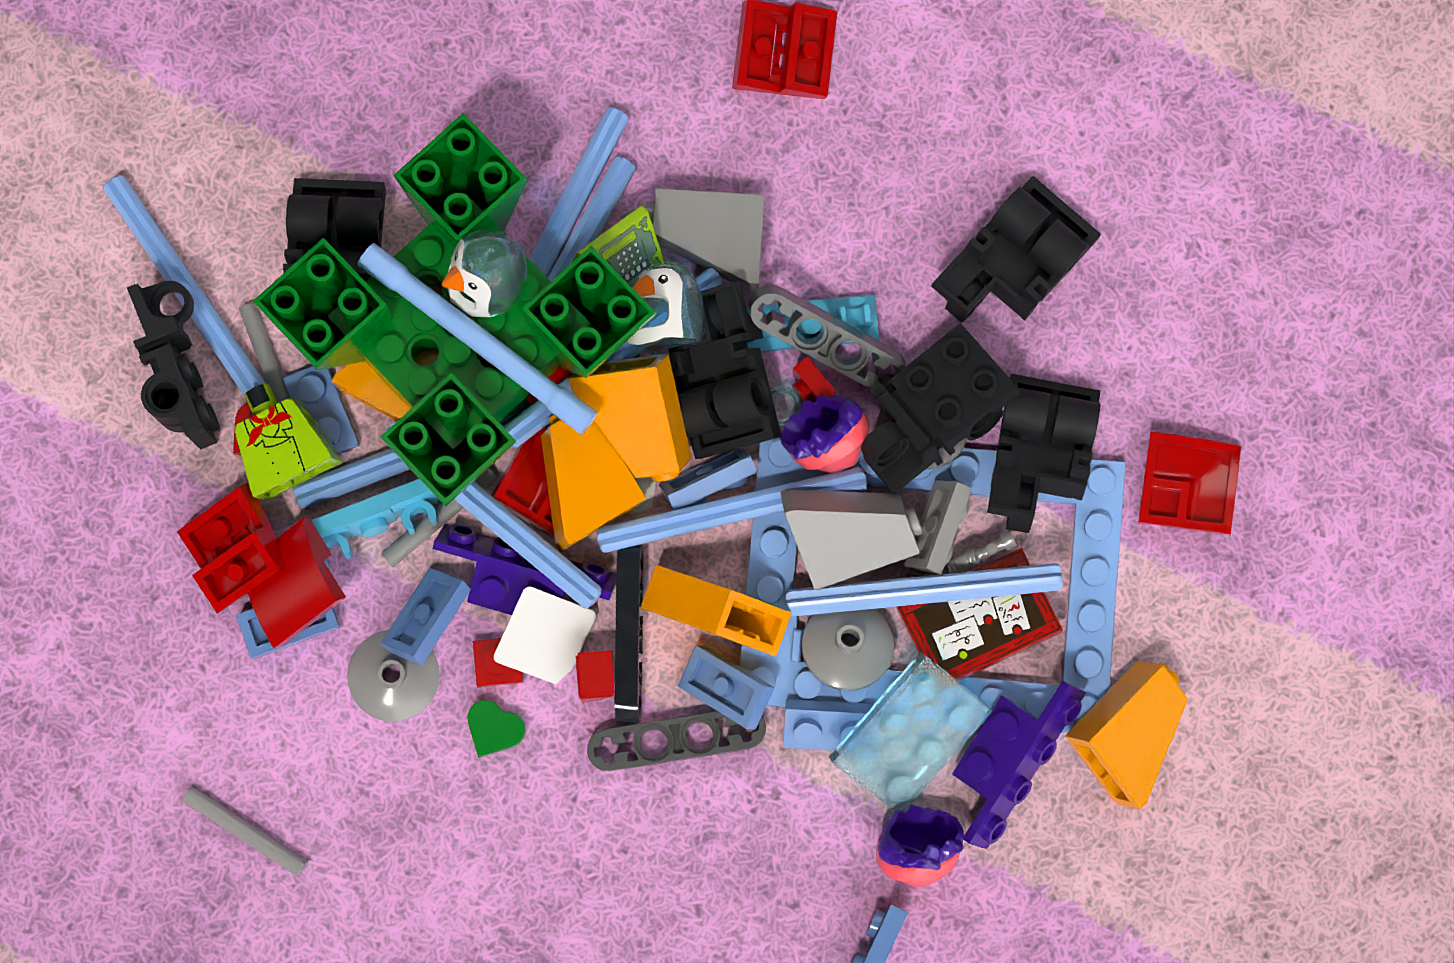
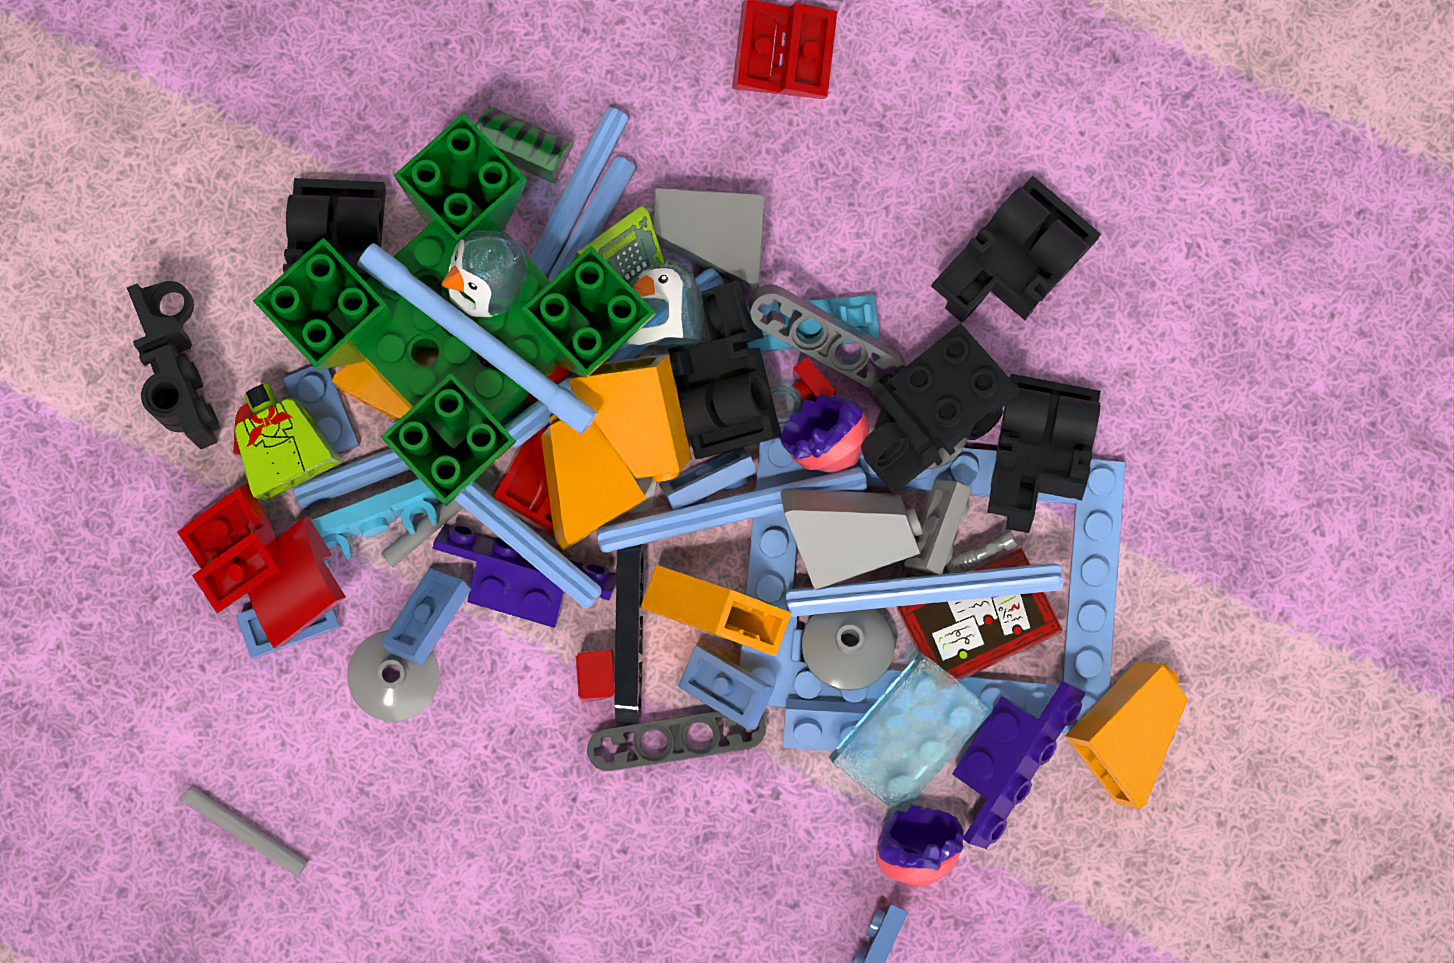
light blue axle [103,175,265,395] -> none
light grey bar [239,303,290,403] -> none
green tile [467,700,526,758] -> none
red plate [473,638,524,688] -> none
white sticker [494,587,596,684] -> none
red plate [1138,431,1241,536] -> none
none -> green brick [475,106,574,184]

